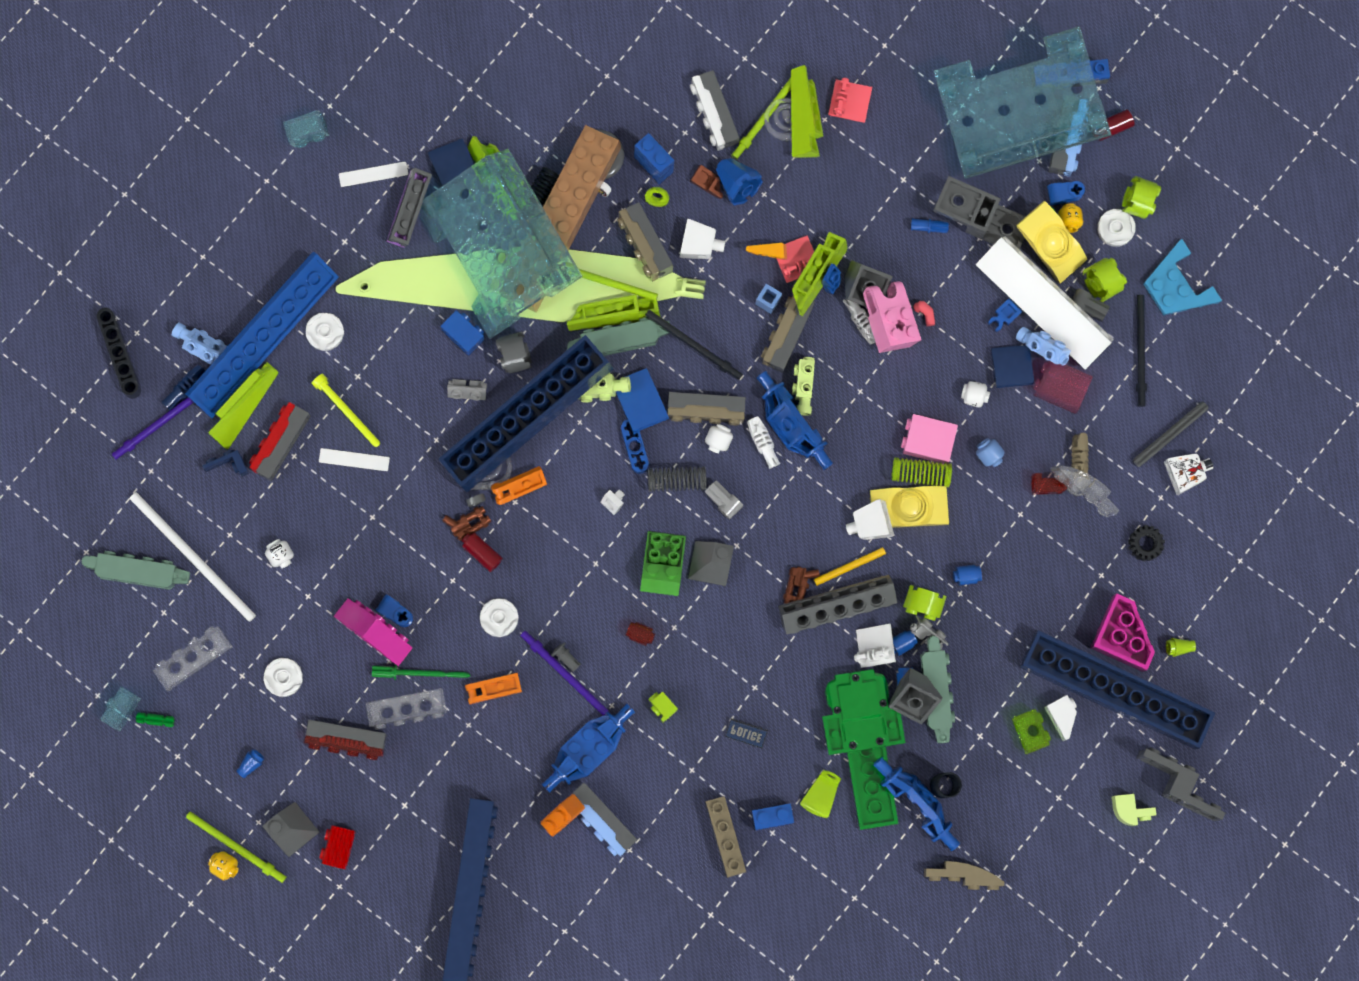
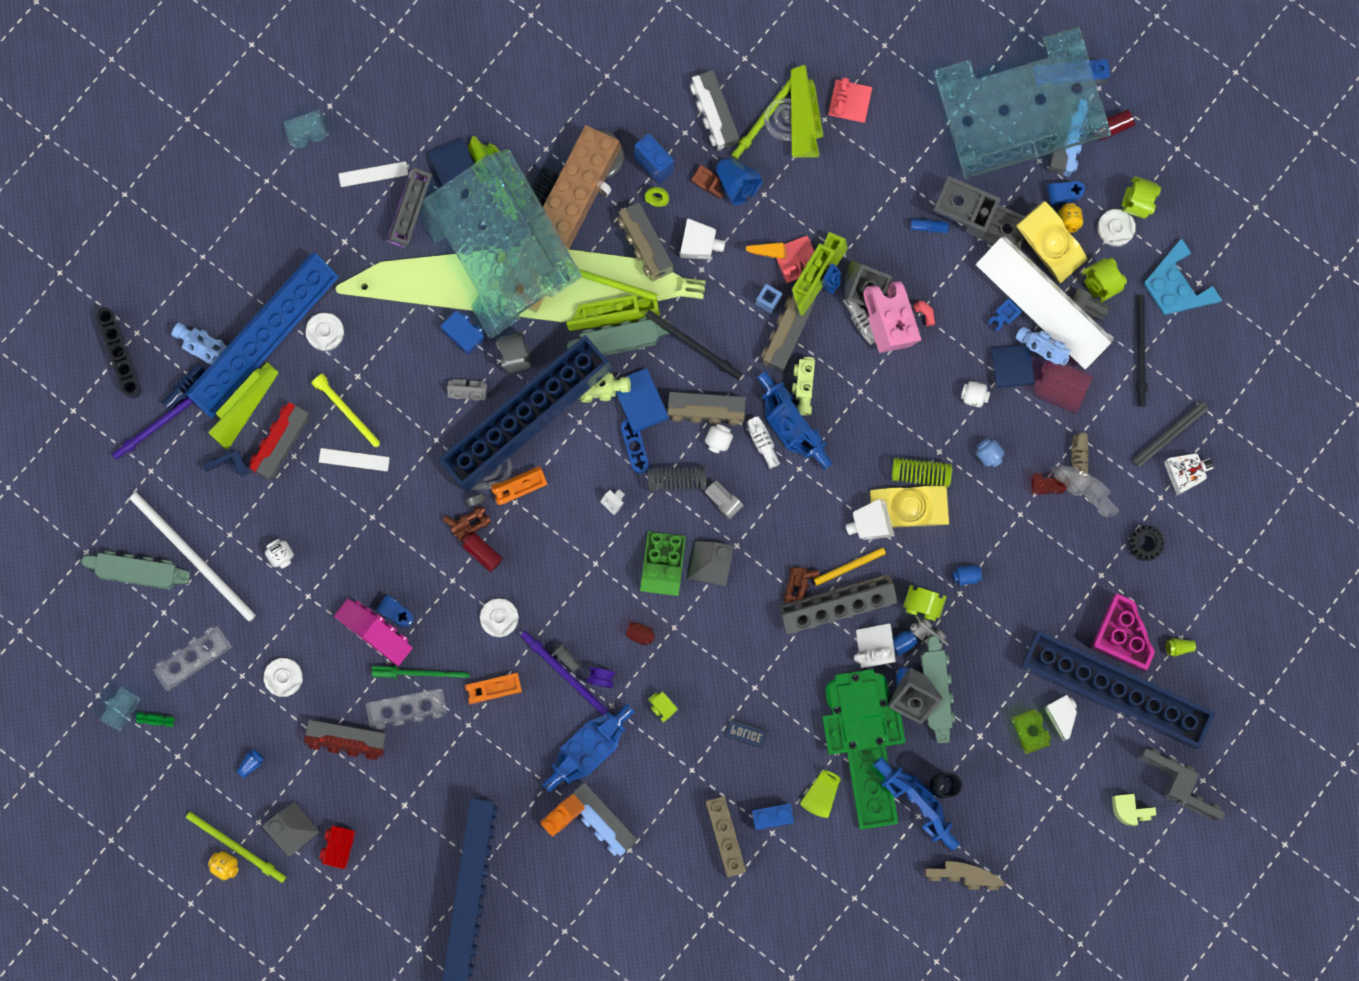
bright pink brick [901,414,958,464] -> none
none -> dark purple wheel [586,667,616,688]

